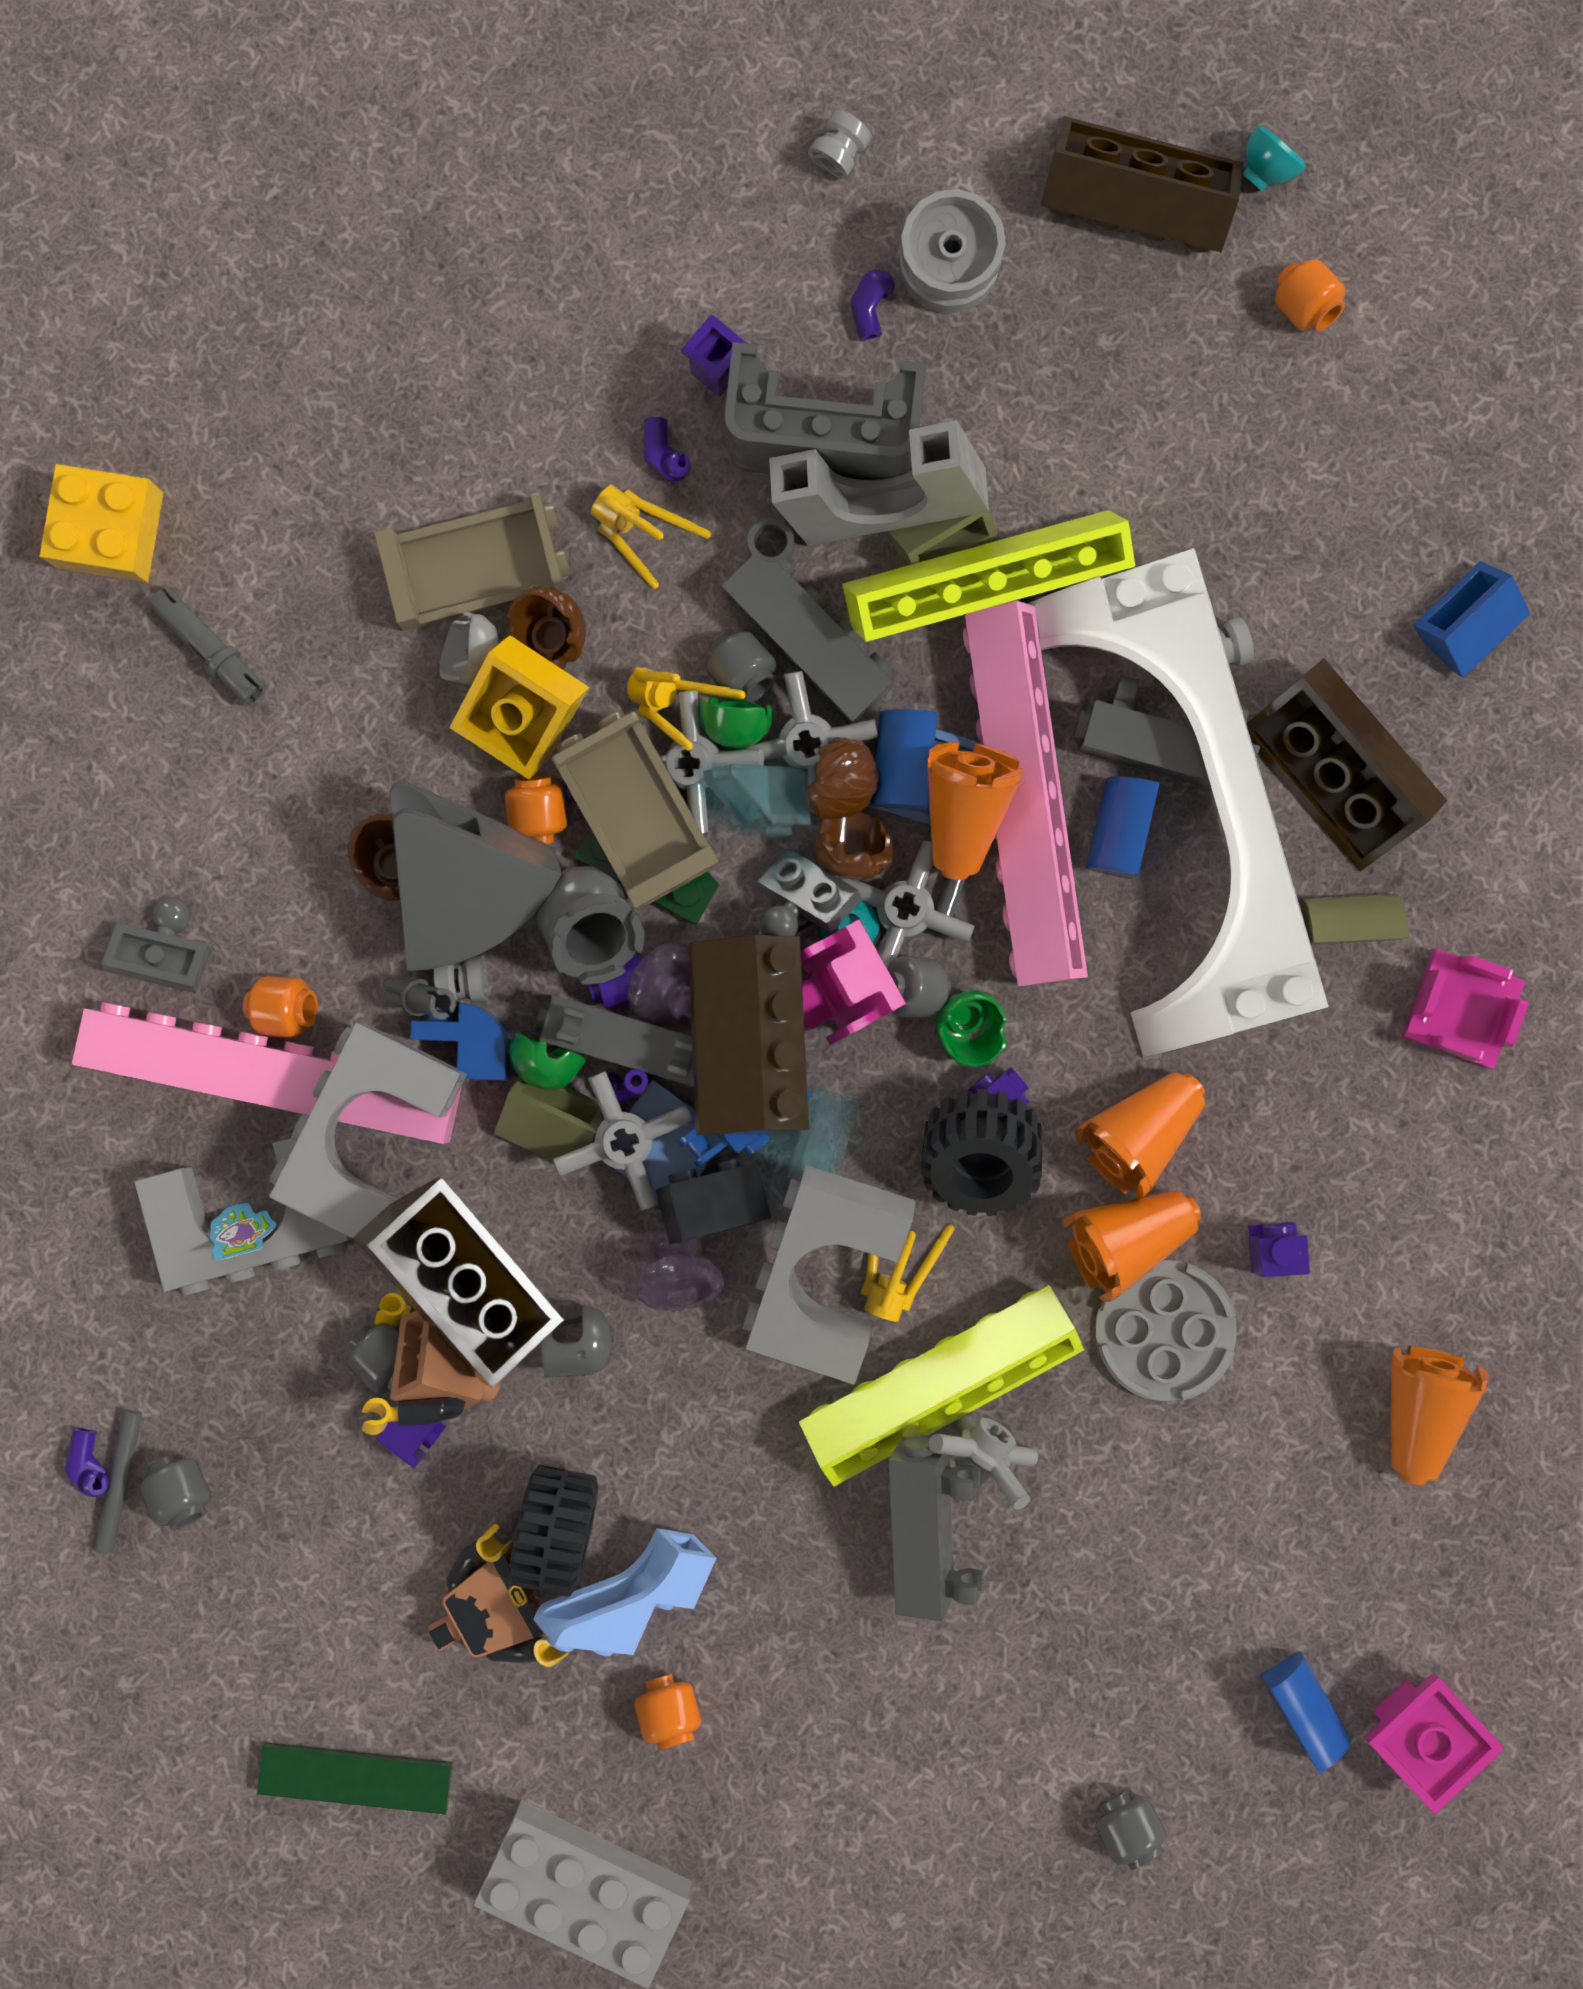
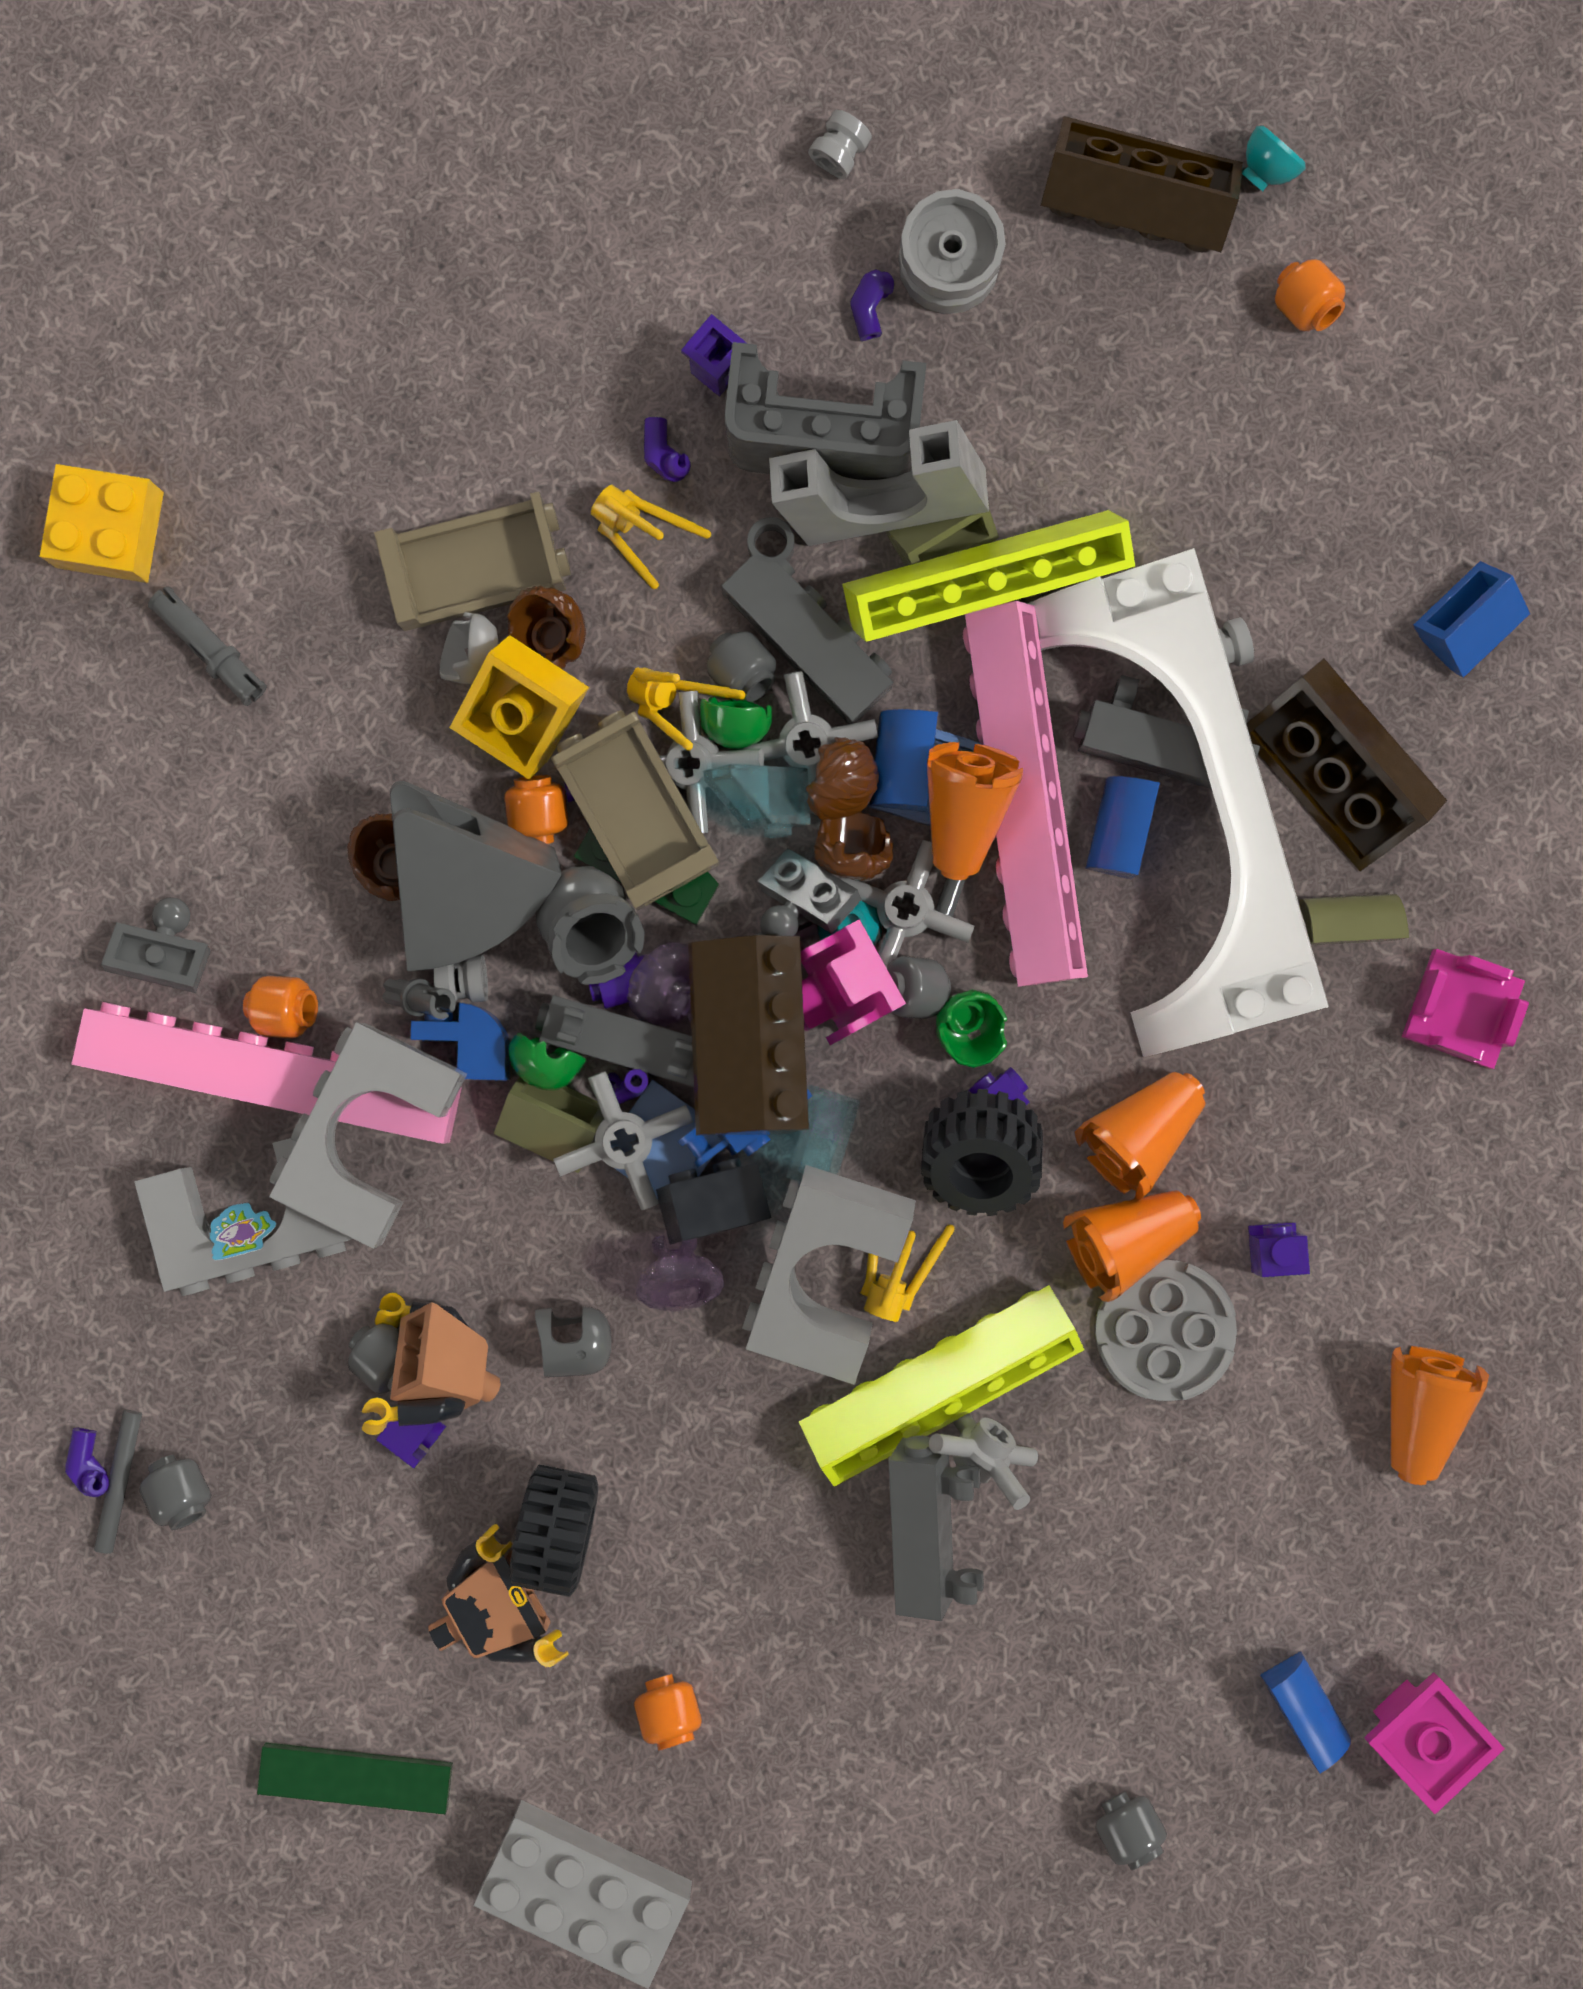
dark brown slope [353,1177,563,1388] -> none
light blue arch [533,1528,717,1656] -> none

